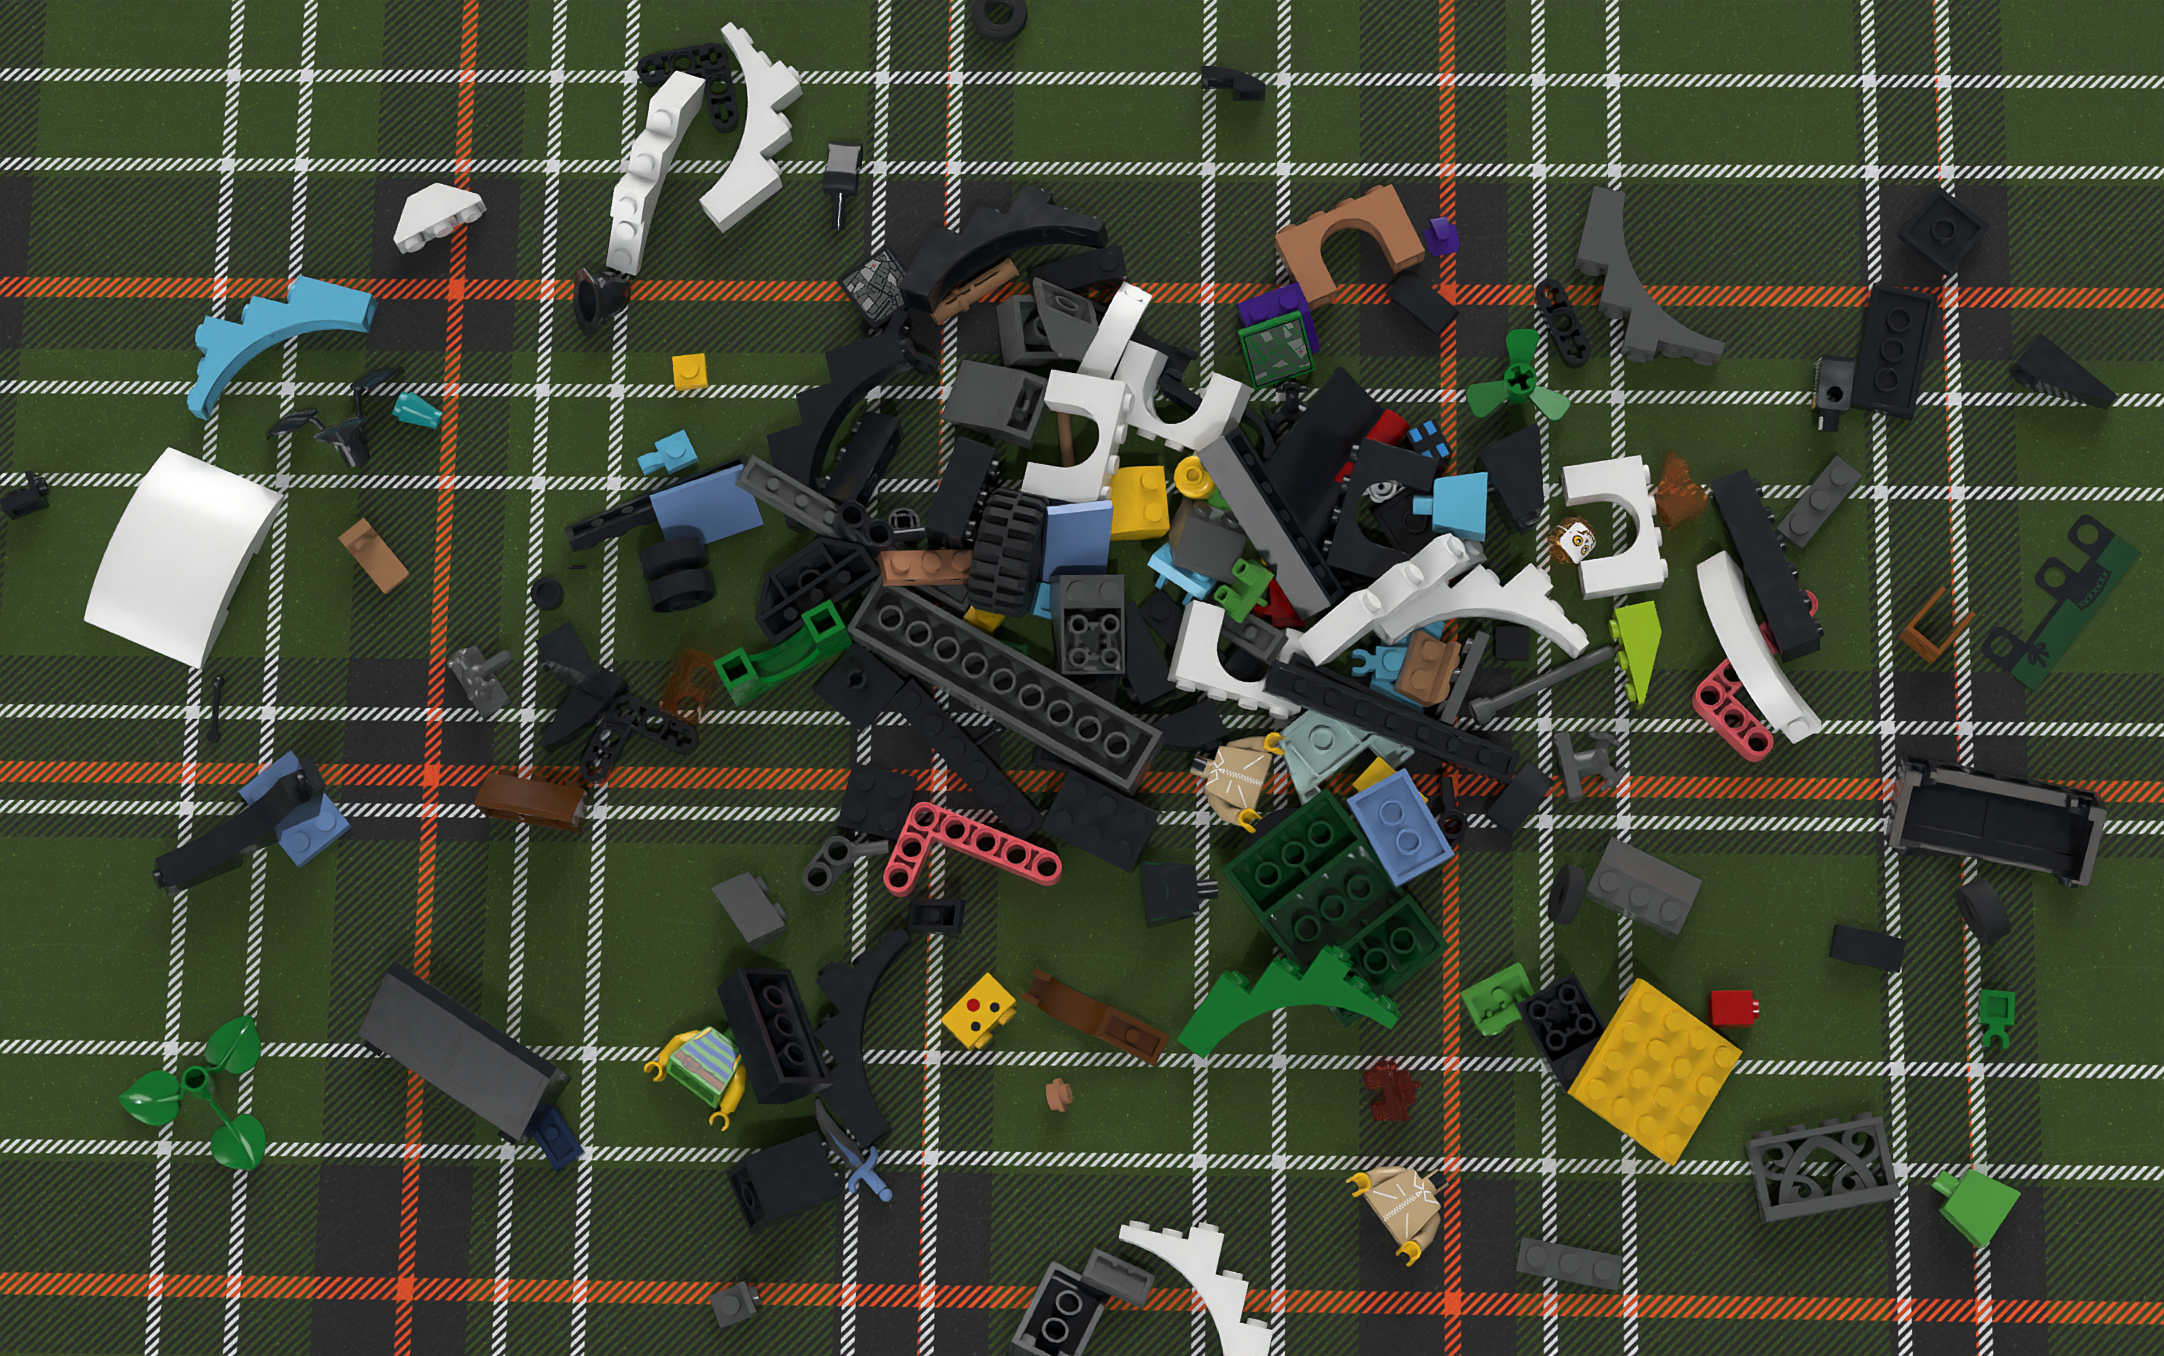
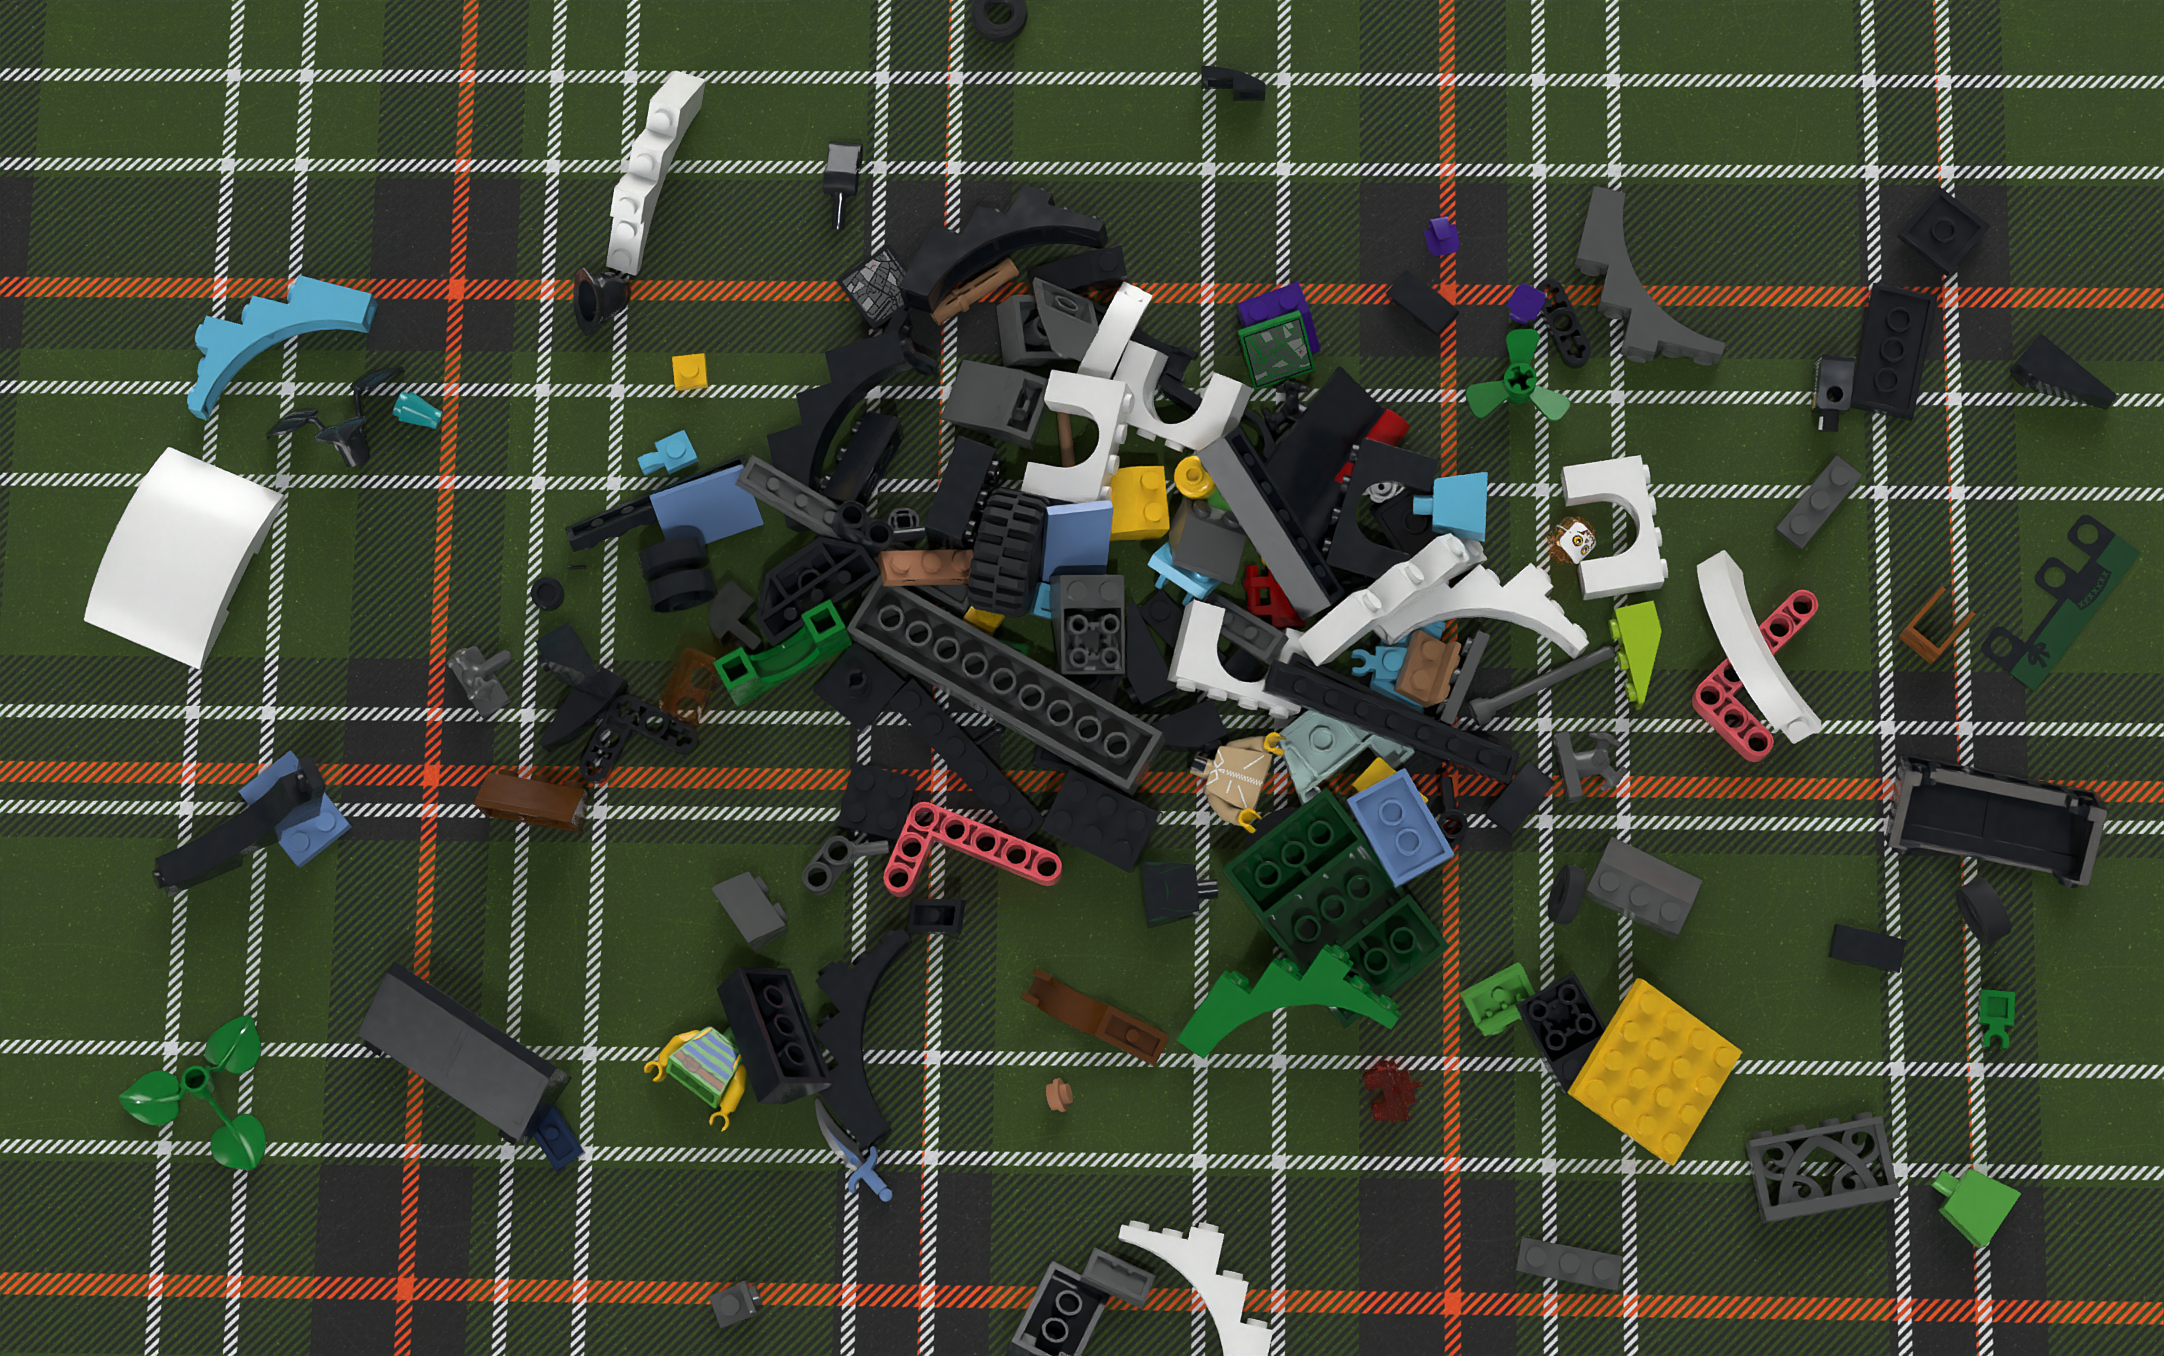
black bracket [0,470,50,520] -> none
black hinge [206,675,225,743] -> none
medium nougat bracket [338,517,410,594] -> none
white slope [393,183,487,254] -> none
black beam [637,43,740,134] -> none
white arch [699,22,803,233] -> none
black slope [726,1131,842,1235] -> none
yellow brick [940,972,1018,1052] -> none
bright green hips [1213,558,1274,624] -> none
nougat arch [1274,184,1425,311] -> none
tan torso [1346,1166,1449,1267] -> none
black brick [1404,419,1453,474] -> none
black slope [1474,422,1544,536] -> none
black tile [1495,626,1529,661] -> none
clear orange slope [1655,450,1708,532] -> none
red brick [1707,990,1759,1029] -> none
black brick [1710,469,1824,663] -> none
none -> pearl dark grey brick [709,580,765,655]
none -> dark purple piece [1506,283,1545,326]

